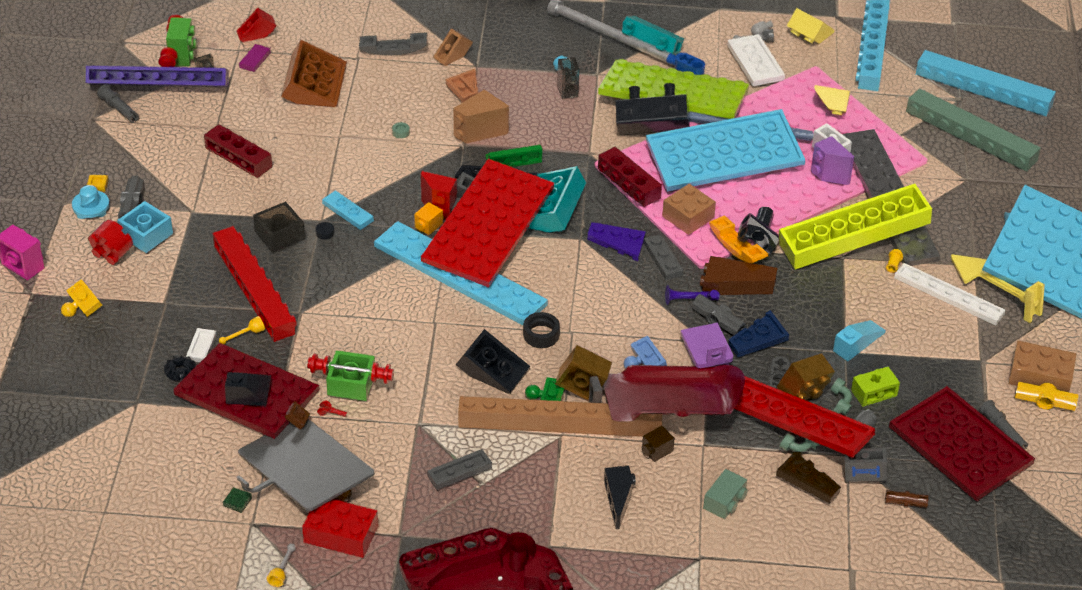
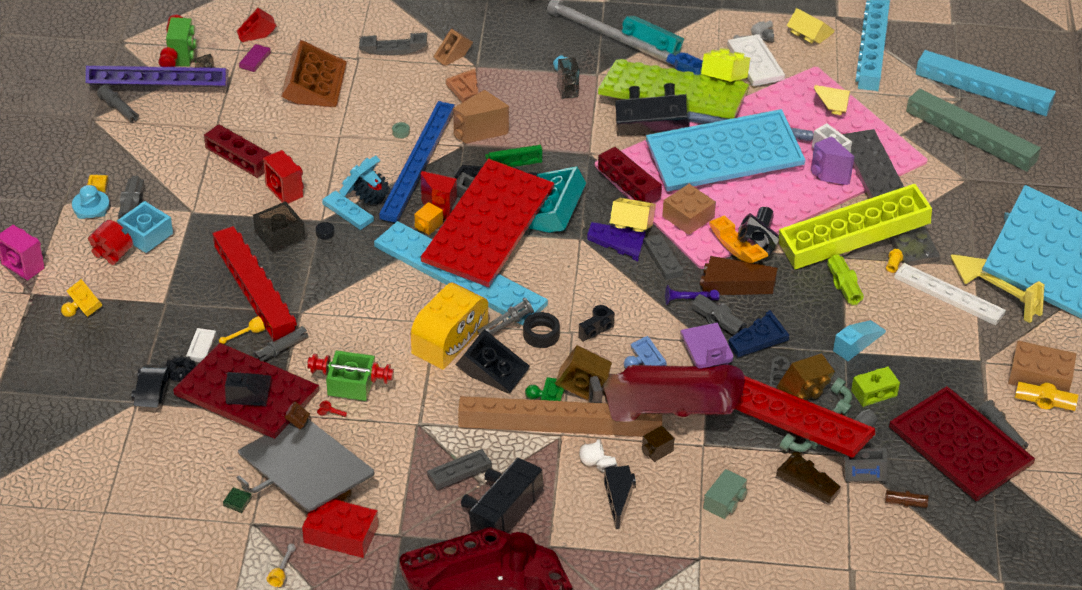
none -> black brick [131,364,169,408]
none -> dark grey pin [253,326,308,361]
none -> red brick [263,150,304,205]
none -> plate [339,155,390,205]
none -> blue plate [379,101,455,223]
none -> yellow brick [411,282,488,370]
none -> black piece [460,457,544,542]
none -> dark grey pin [477,298,534,335]
none -> black plate [578,305,615,342]
none -> white piece [579,439,618,473]
none -> light yellow brick [610,198,656,232]
none -> neon yellow brick [701,48,751,82]
none -> lime piece [827,254,864,305]

